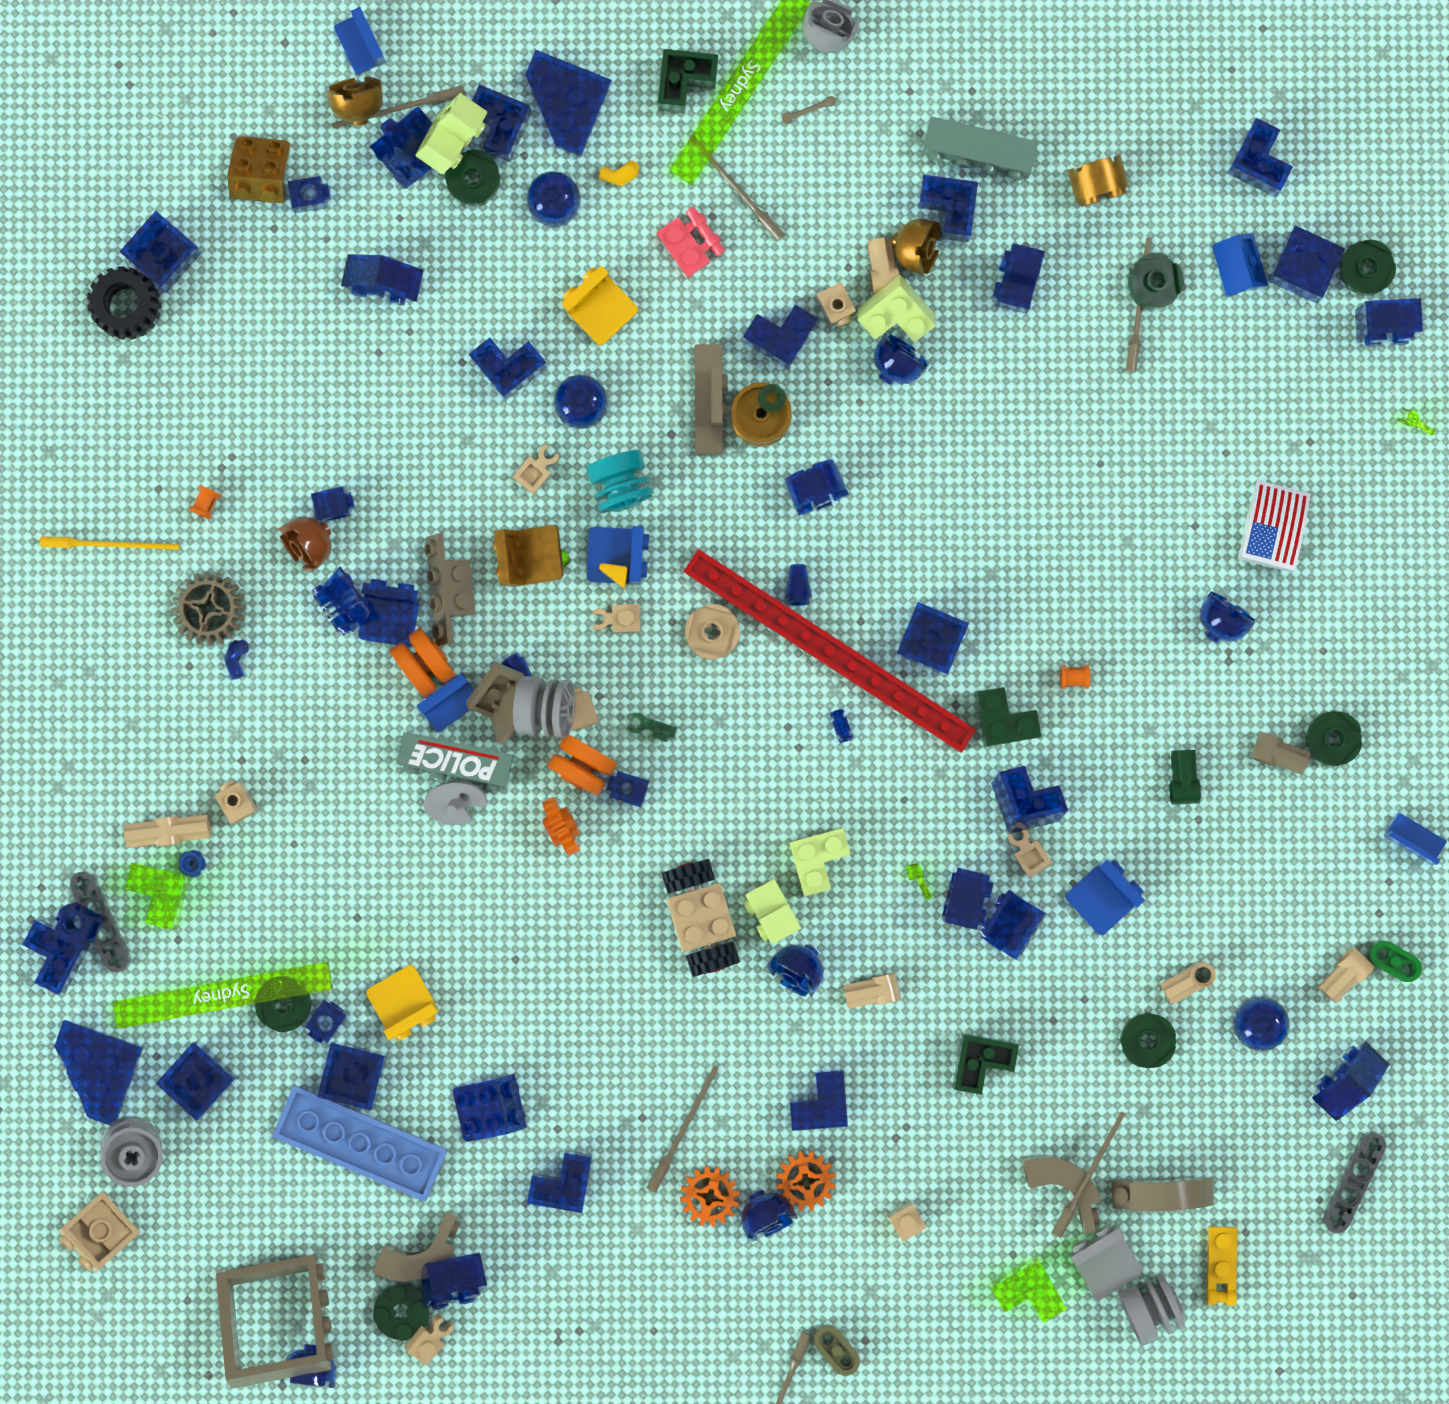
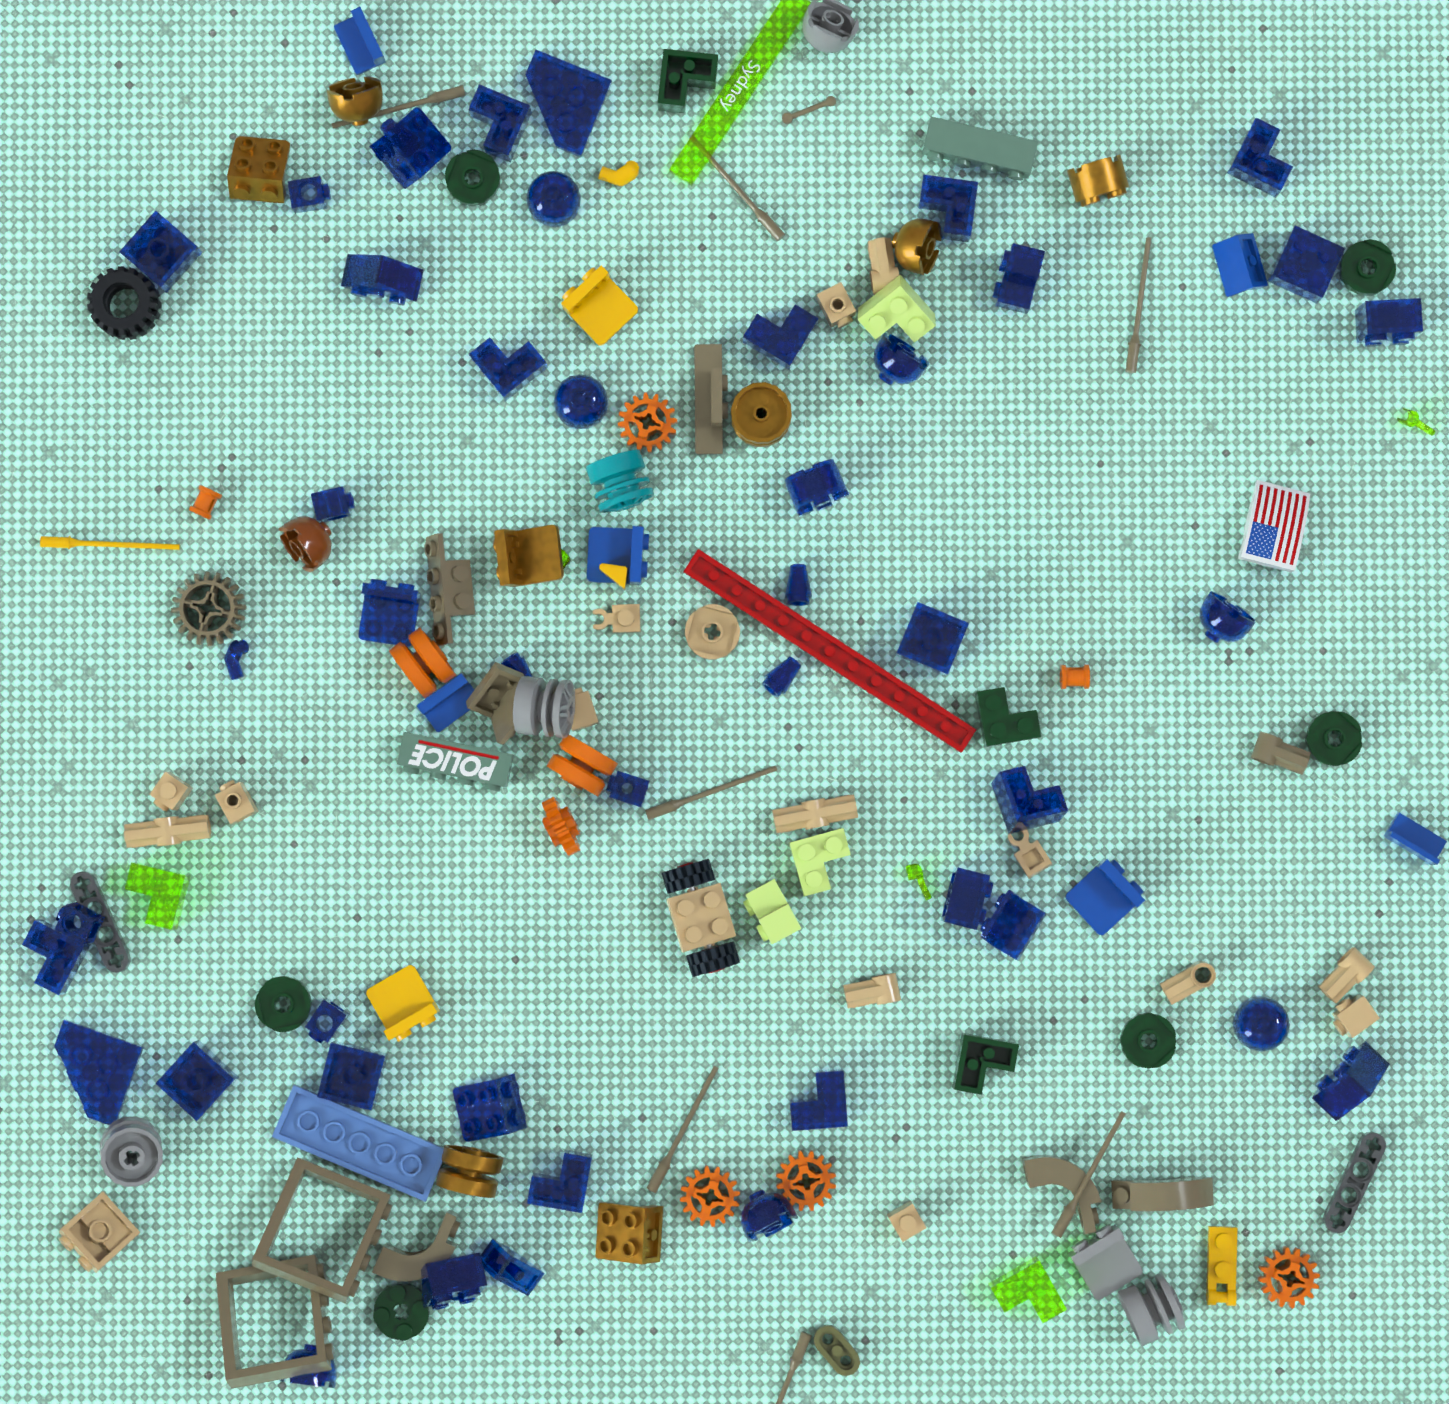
clear neon green tile [112,962,333,1029] -> none
blue plate [179,850,206,877] -> none
clear blue hinge [312,566,372,636] -> none
tan plate [404,1313,454,1366] -> none
yellowish green brick [415,93,487,174] -> none
light grey piece [423,781,487,825] -> none
tan plate [512,444,560,495] -> none
clear green plate [628,712,678,742] -> none
coral plate [656,206,726,278] -> none
clear green plate [758,384,786,412] -> none
clear blue cylinder [767,944,824,997] -> none
clear blue piece [830,709,853,743] -> none
dark green plate [1128,253,1184,309] -> none
dark green piece [1169,750,1201,805] -> none
green plate [1368,940,1422,982] -> none
none -> tan brick [149,771,193,812]
none -> dark tan window [252,1157,393,1304]
none -> pearl gold wheel [436,1145,504,1198]
none -> clear blue slope [476,1239,545,1296]
none -> pearl gold bracket [596,1202,663,1265]
none -> orange gear [618,392,678,454]
none -> dark tan piece [645,765,777,820]
none -> clear blue cone [762,656,801,698]
none -> tan piece [772,794,858,833]
none -> orange gear [1258,1246,1320,1309]
none -> tan brick [1332,994,1380,1038]

